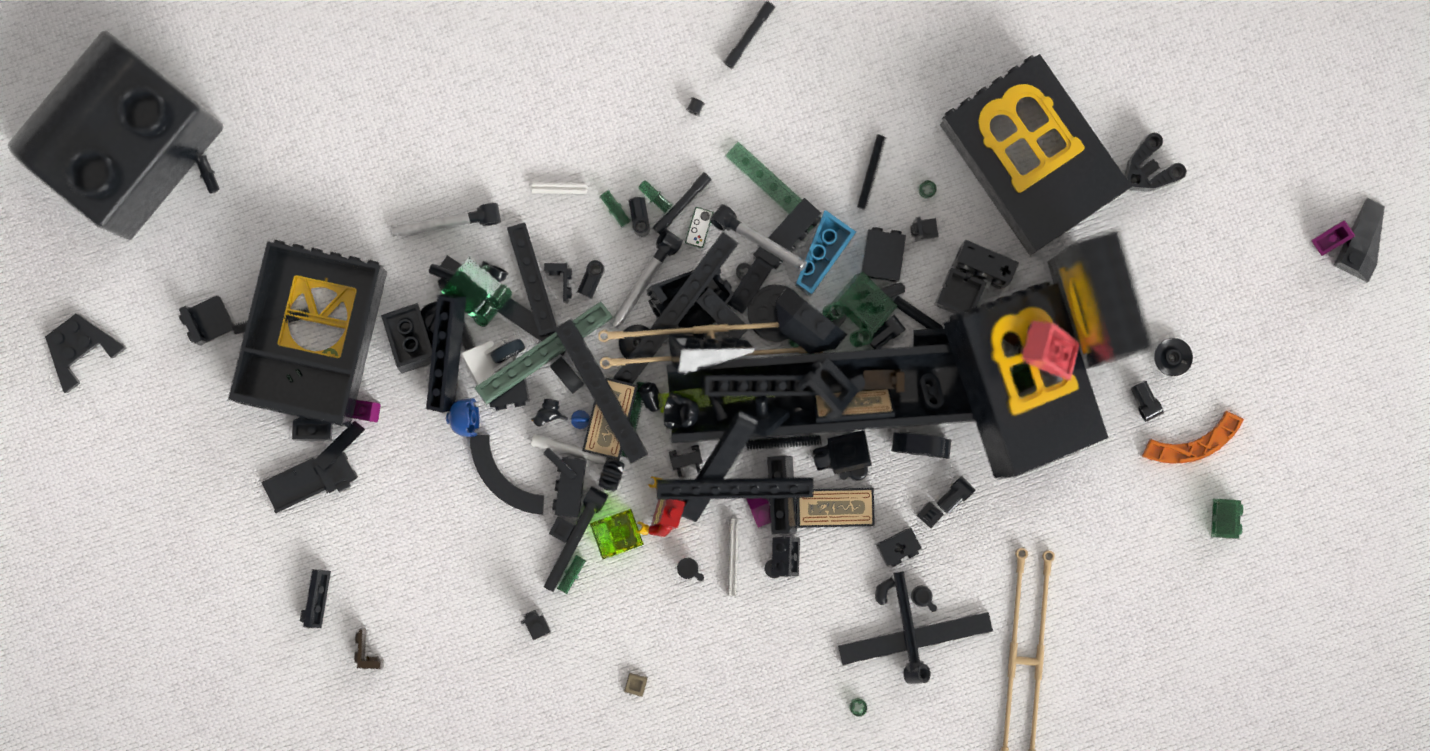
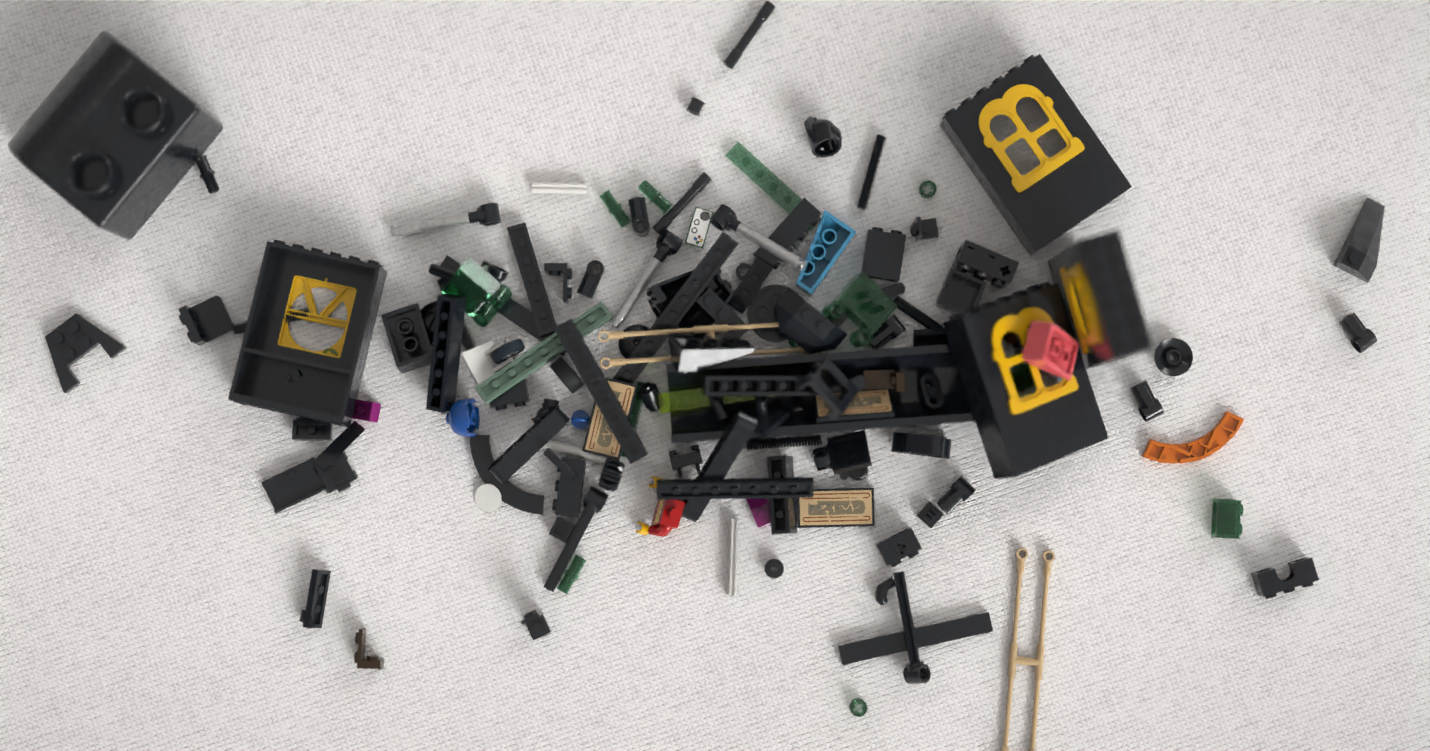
clear neon green slope [590,509,644,560] -> none
dark tan tile [624,672,648,697] -> none
black hair [663,393,699,429] -> none
black piece [677,558,704,581] -> none
black bracket [772,537,800,577] -> none
black piece [911,585,937,612] -> none
black connector [1124,133,1187,191] -> none
magenta slope [1311,220,1355,256] -> none
none -> white sticker [475,484,502,512]
none -> black beam [488,405,570,484]
none -> black helmet [804,117,842,158]
none -> black arch [1251,557,1319,599]
none -> black piece [1339,312,1377,353]

